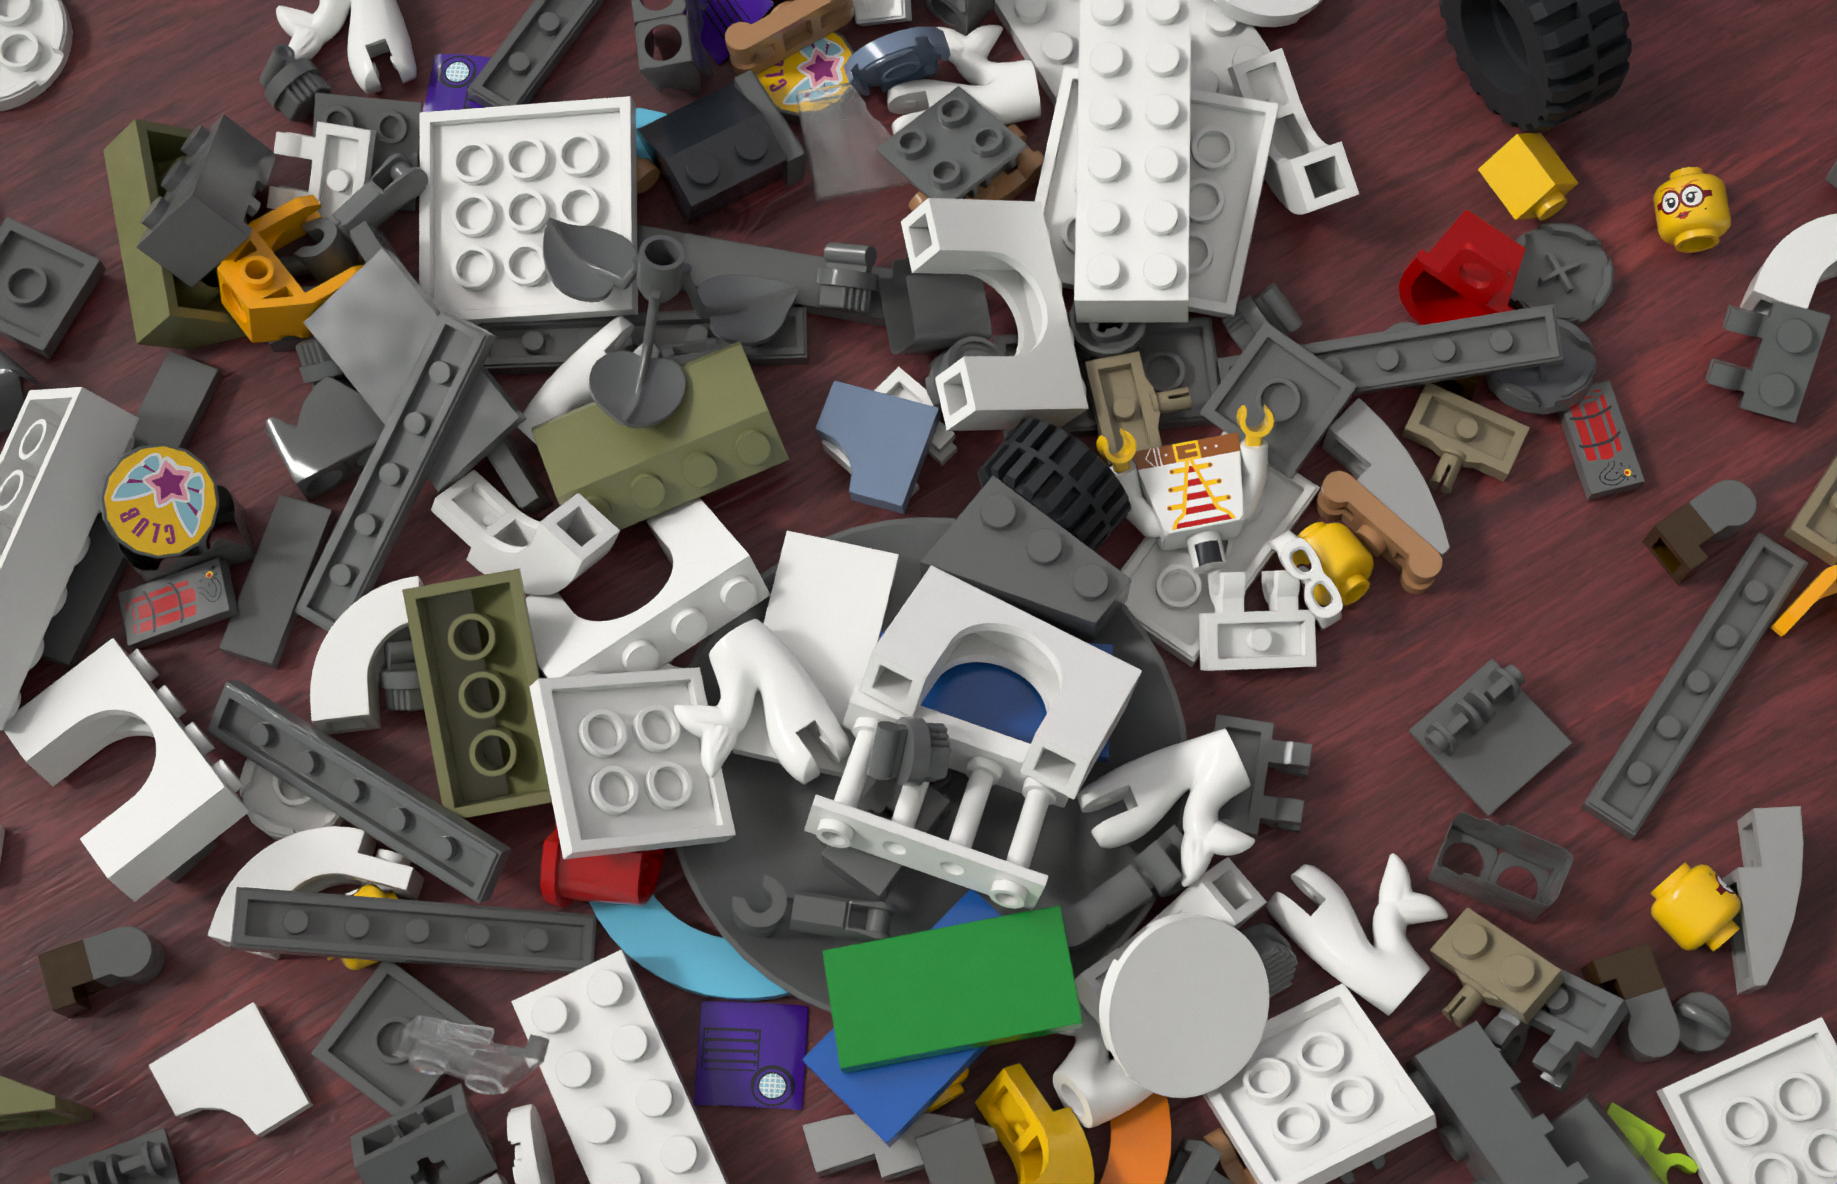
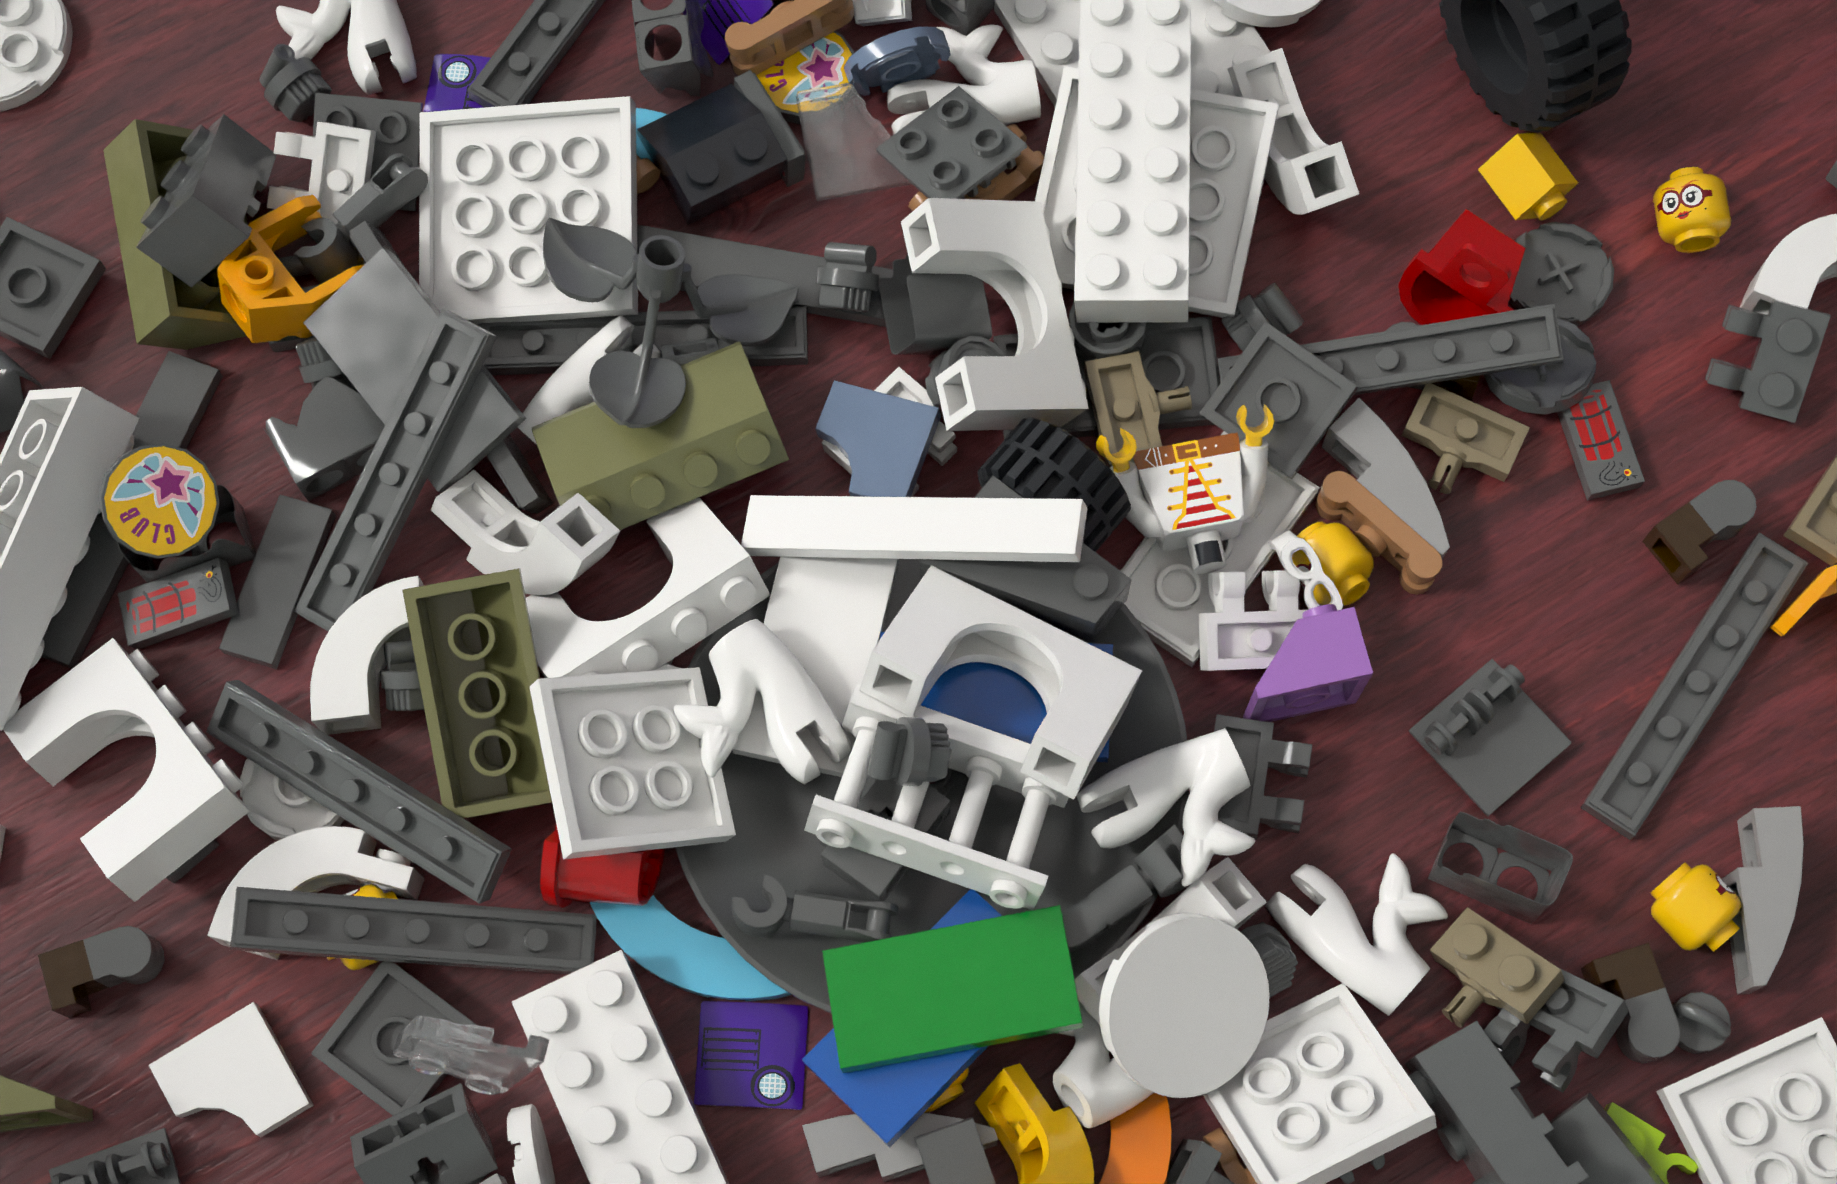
none -> white tile [741,495,1087,562]
none -> medium lavender slope [1243,604,1373,722]

